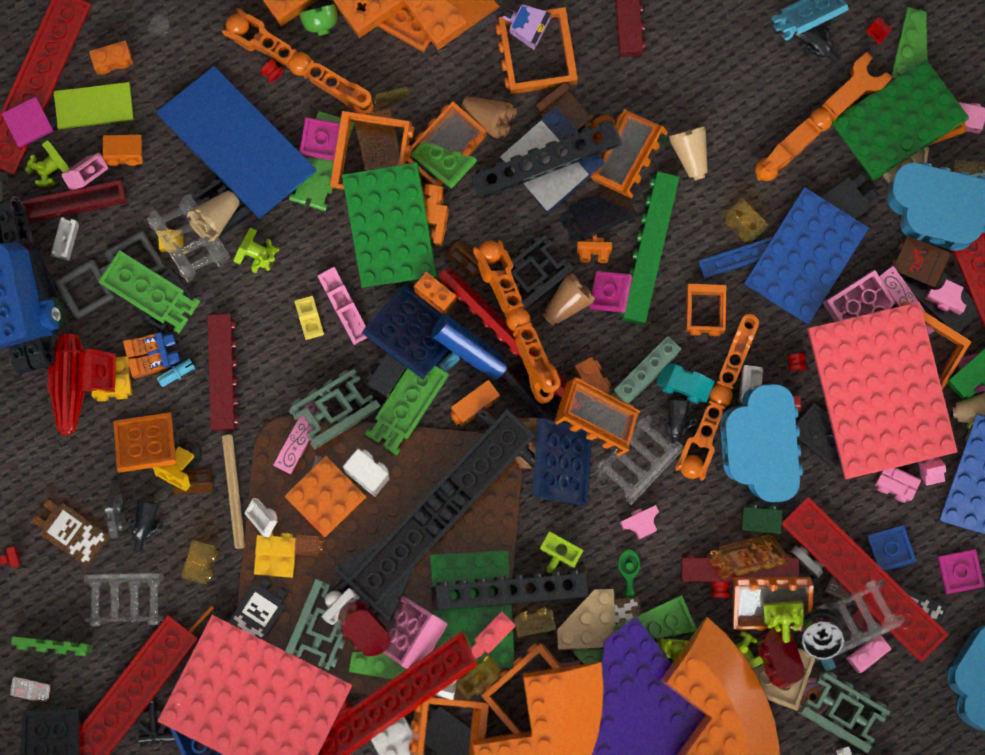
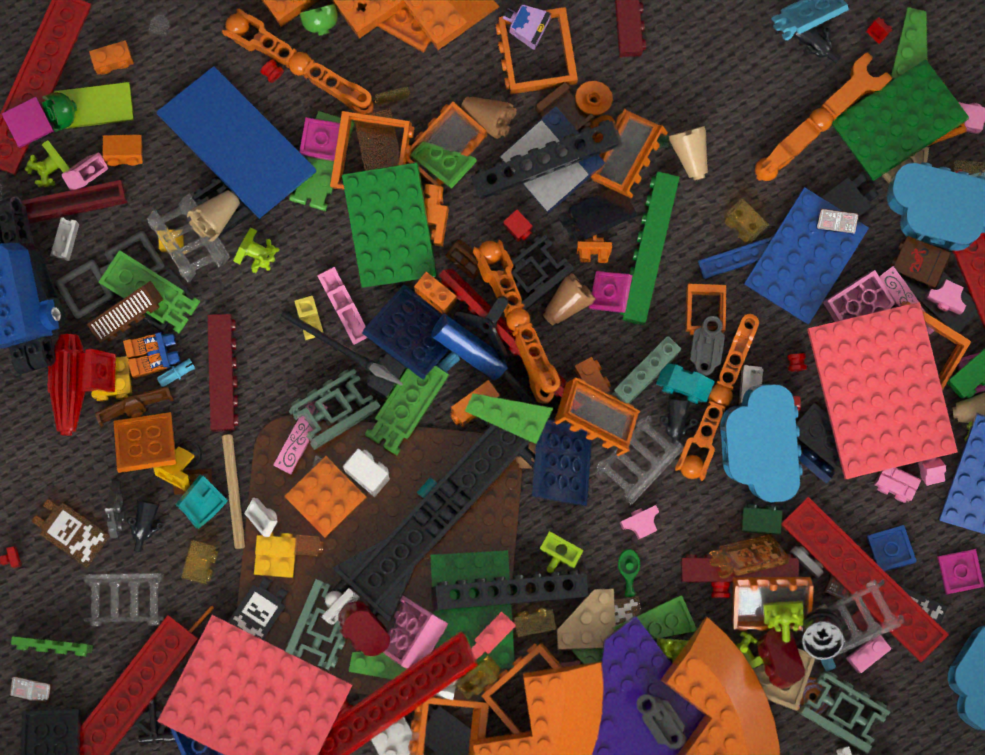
none -> green cylinder [42,92,77,132]
none -> reddish brown brick [87,281,164,343]
none -> reddish brown plate [95,387,174,427]
none -> teal plate [176,475,228,529]
none -> black piece [281,310,403,385]
none -> teal piece [416,477,438,499]
none -> black piece [454,296,509,360]
none -> bright green wing [465,393,553,444]
none -> red brick [503,210,533,242]
none -> orange dish [575,81,613,115]
none -> dark grey piece [637,695,687,749]
none -> dark grey piece [690,316,725,376]
none -> dark blue plate [798,448,835,484]
none -> slope [817,209,859,234]

